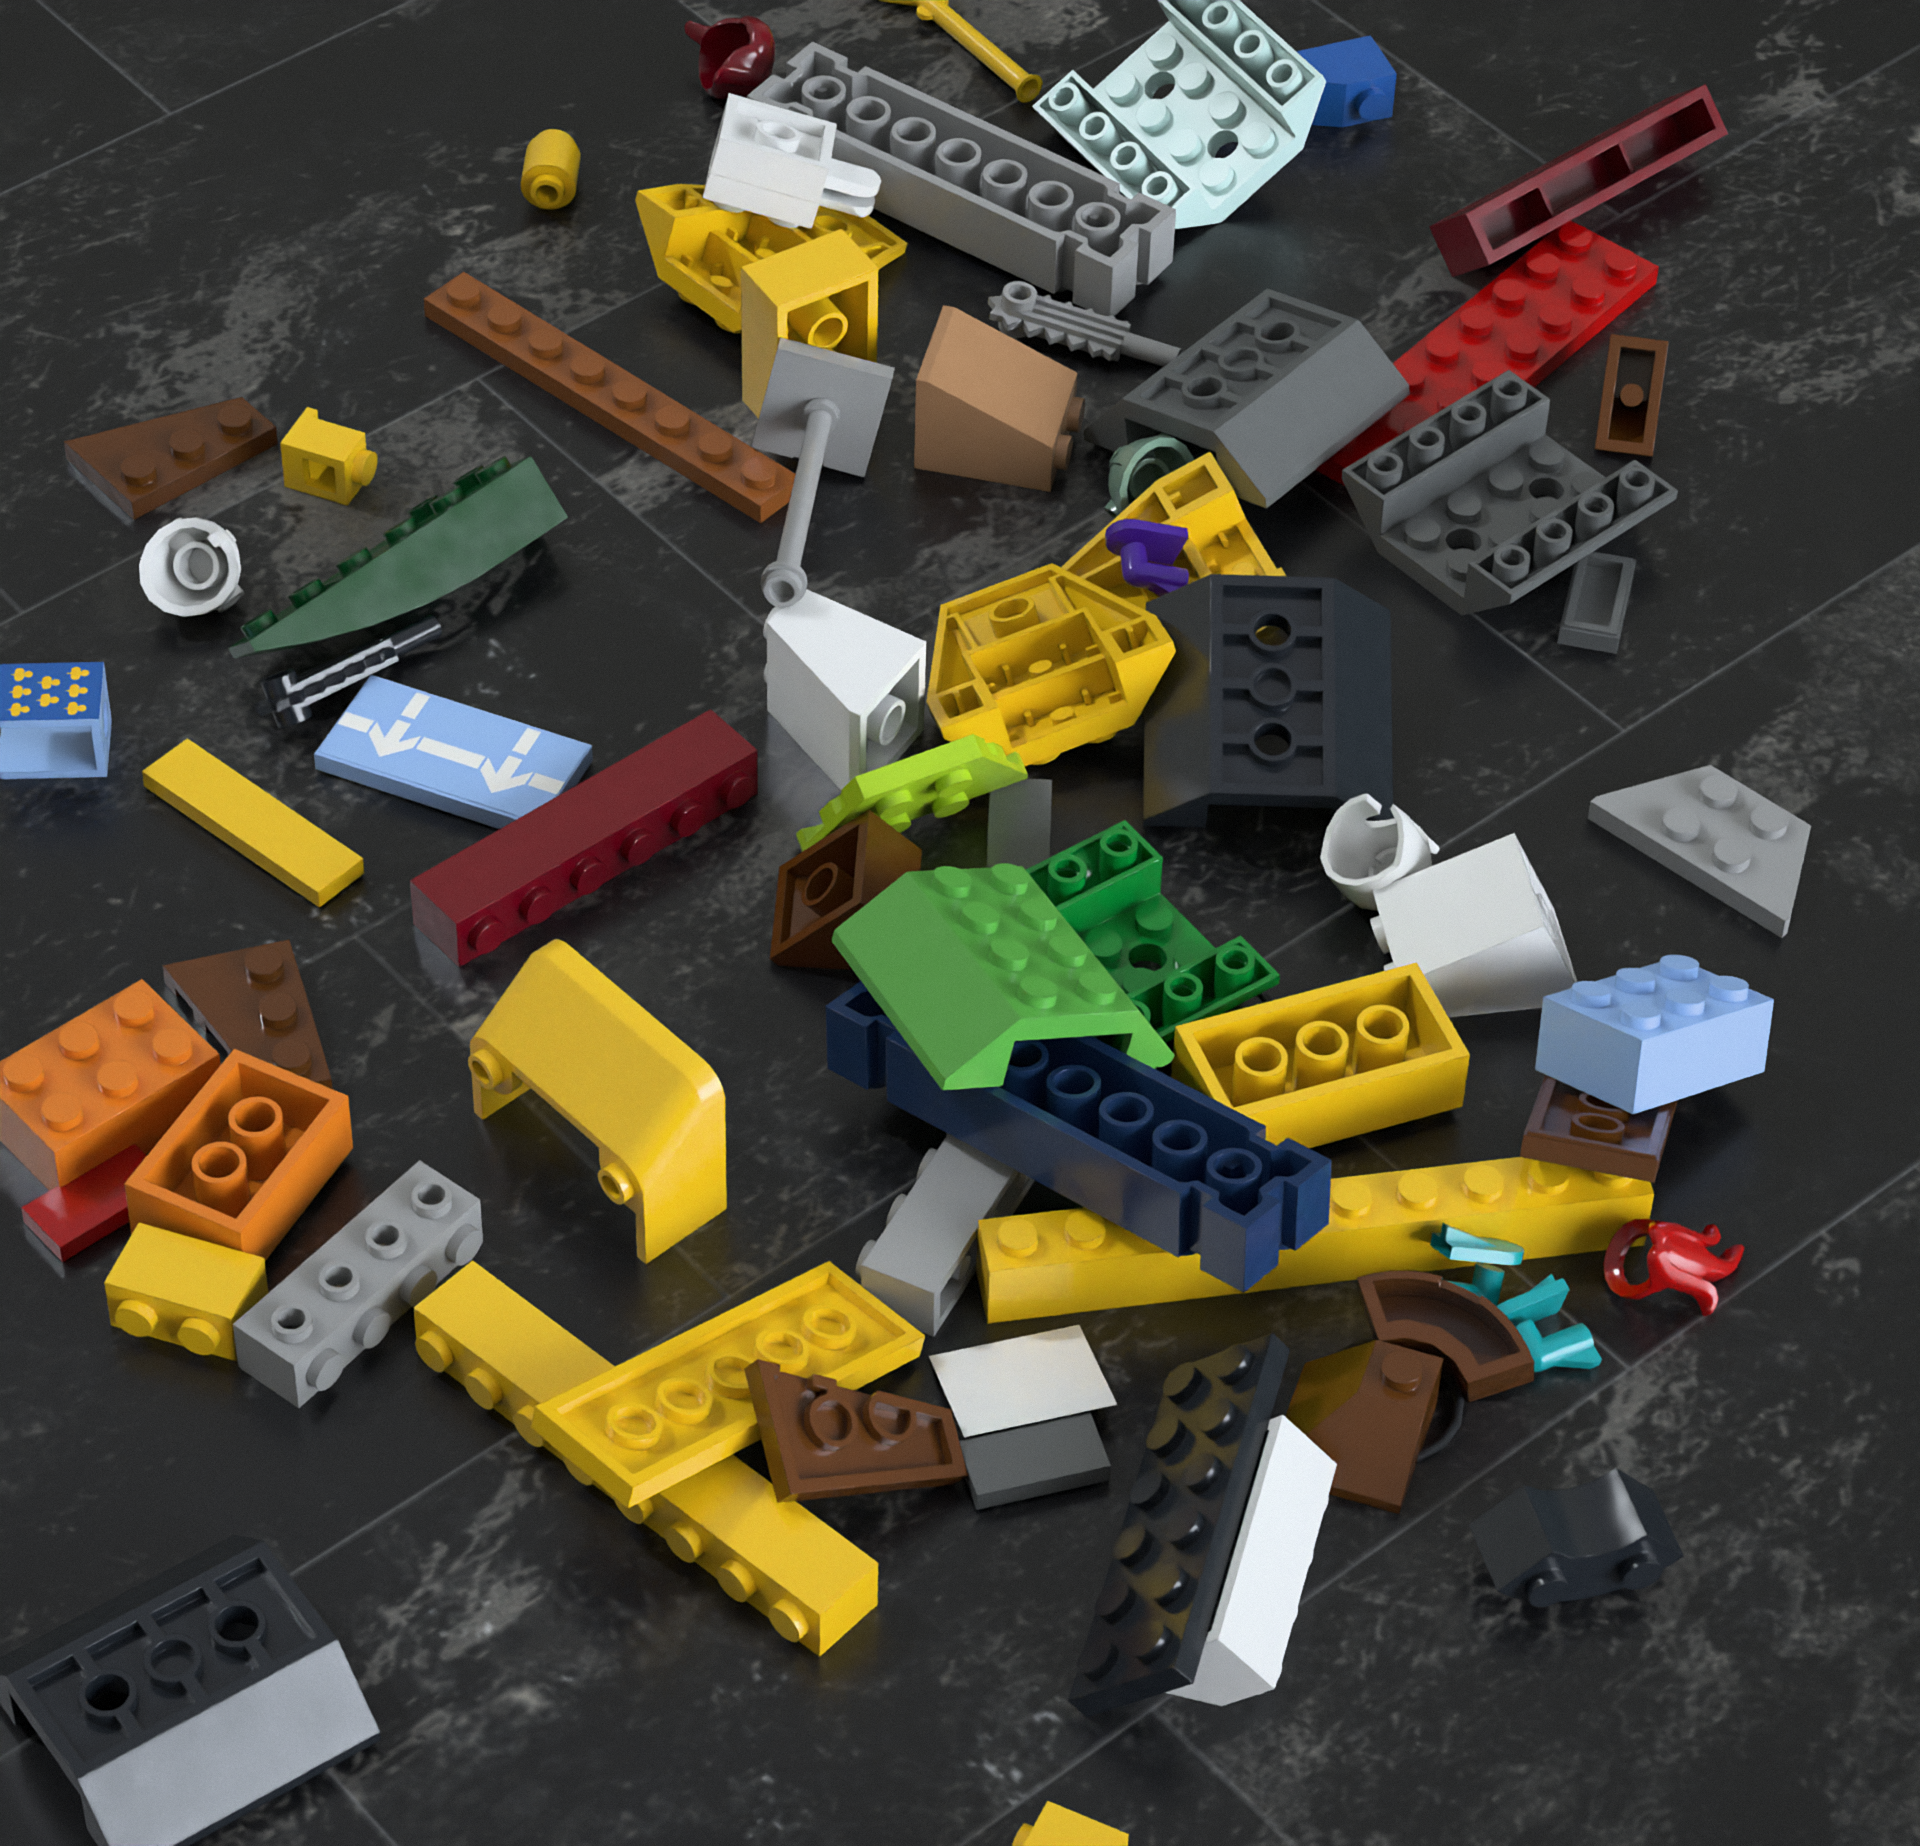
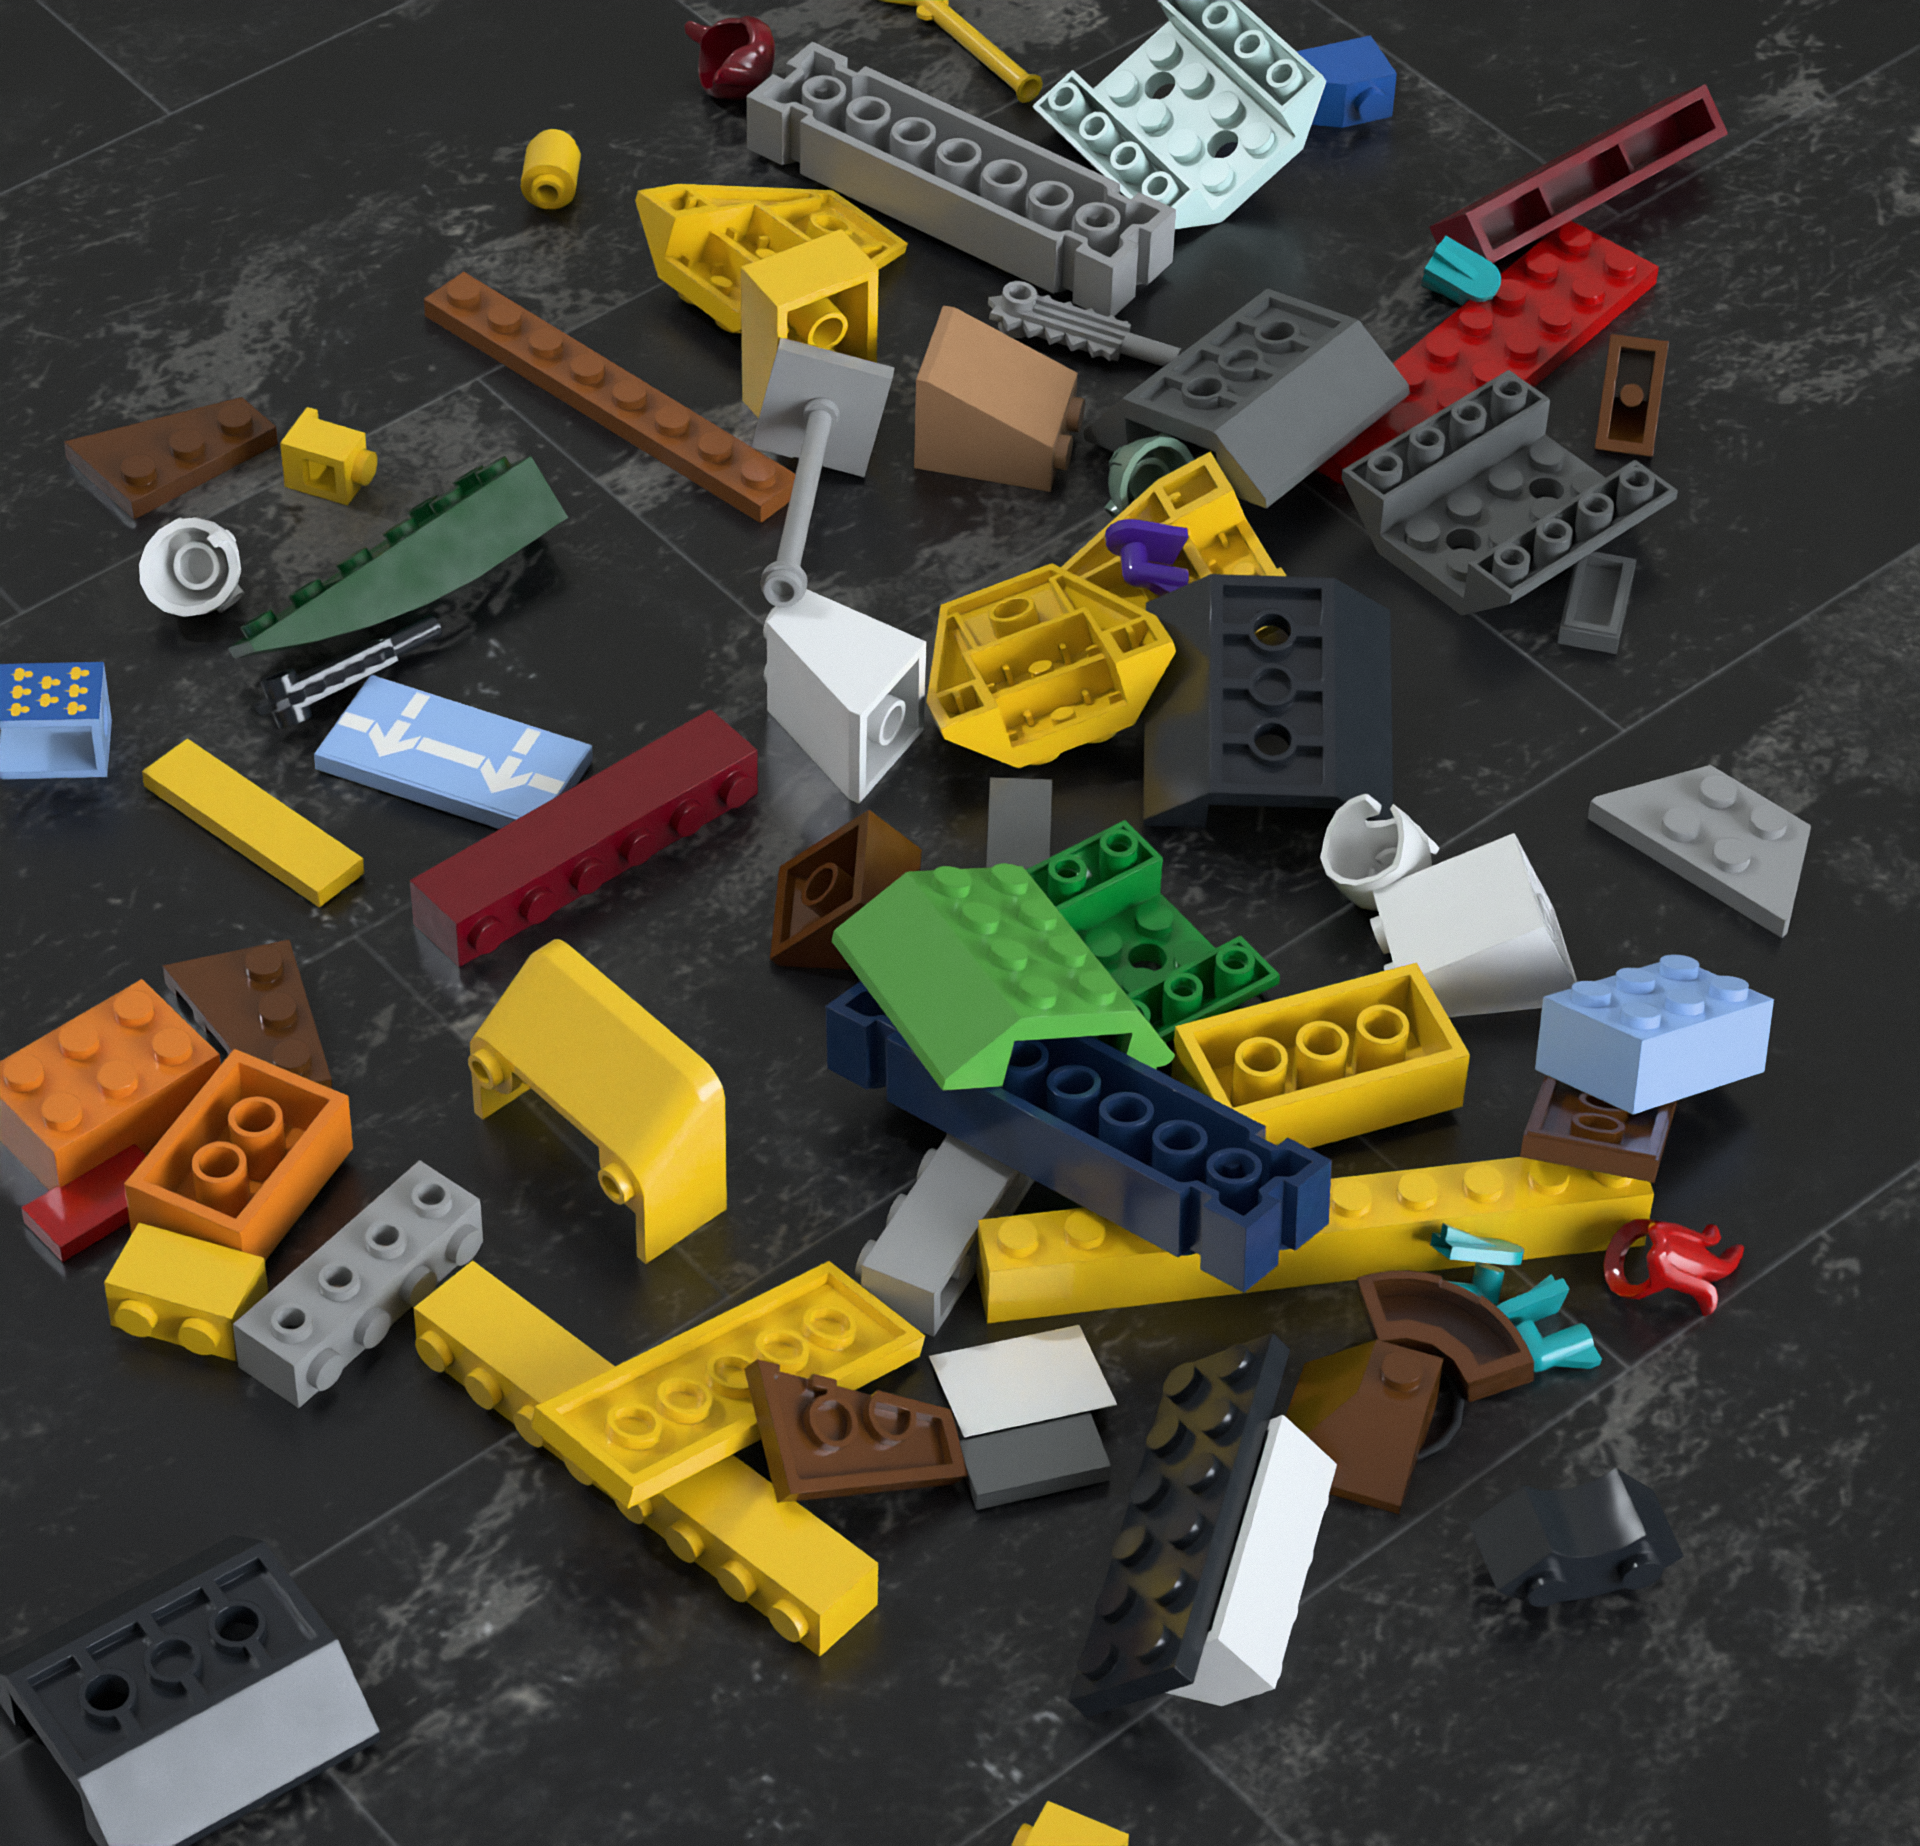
white brick [703,93,881,229] -> none
lime wing [796,734,1028,852] -> none
none -> teal piece [1421,236,1501,306]

